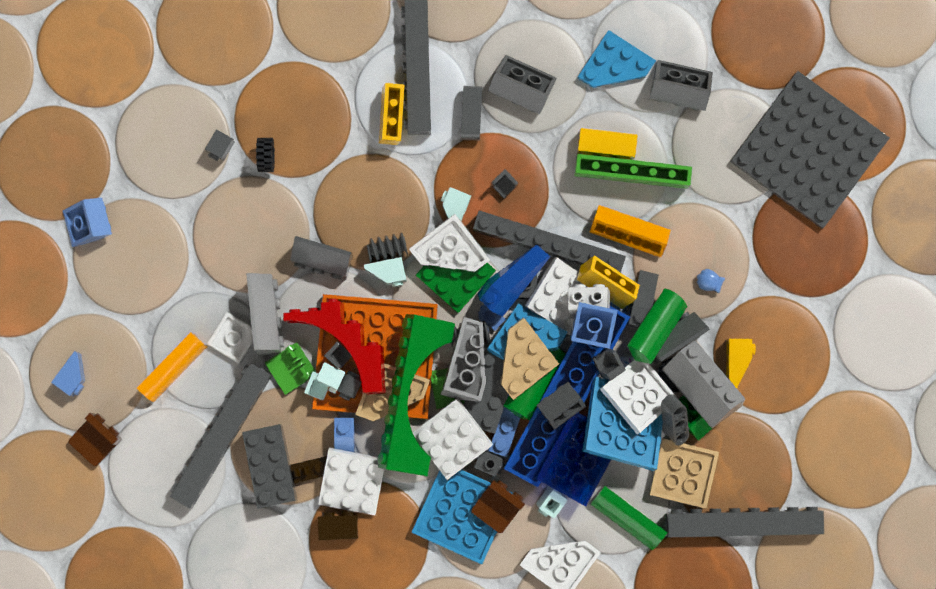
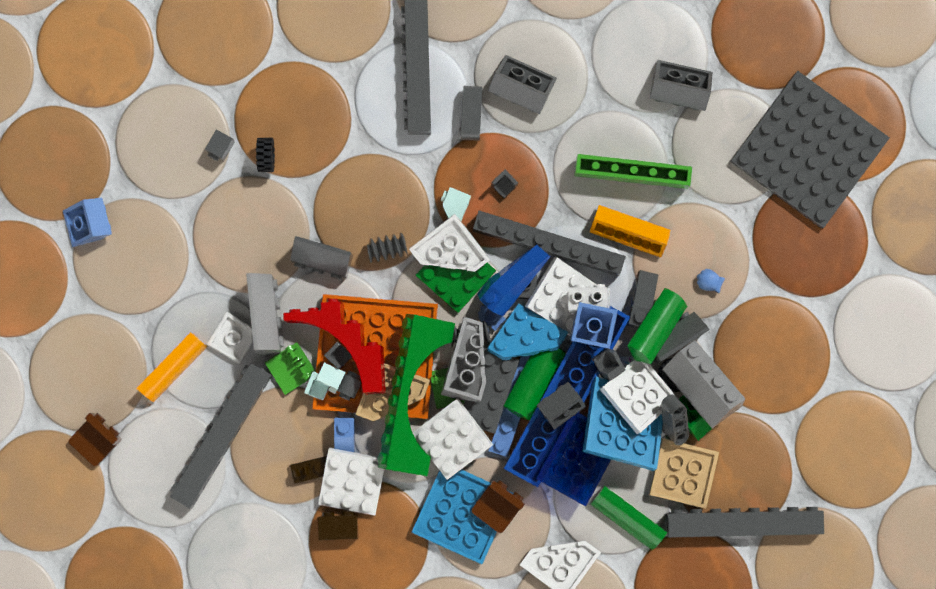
medium blue slope [51,351,85,397] -> none
dark grey brick [242,424,298,509] -> none
light aqua slope [364,257,407,287] -> none
yellow brick [379,83,404,145] -> none
dark grey brick [474,451,505,477] -> none
tan plate [500,317,559,400] -> none
light aqua brick [536,484,568,518] -> none
yellow brick [577,128,638,160] -> none
yellow brick [577,255,640,309] -> none
dark azure plate [578,30,656,88] -> none
yellow slope [726,338,756,388] -> none

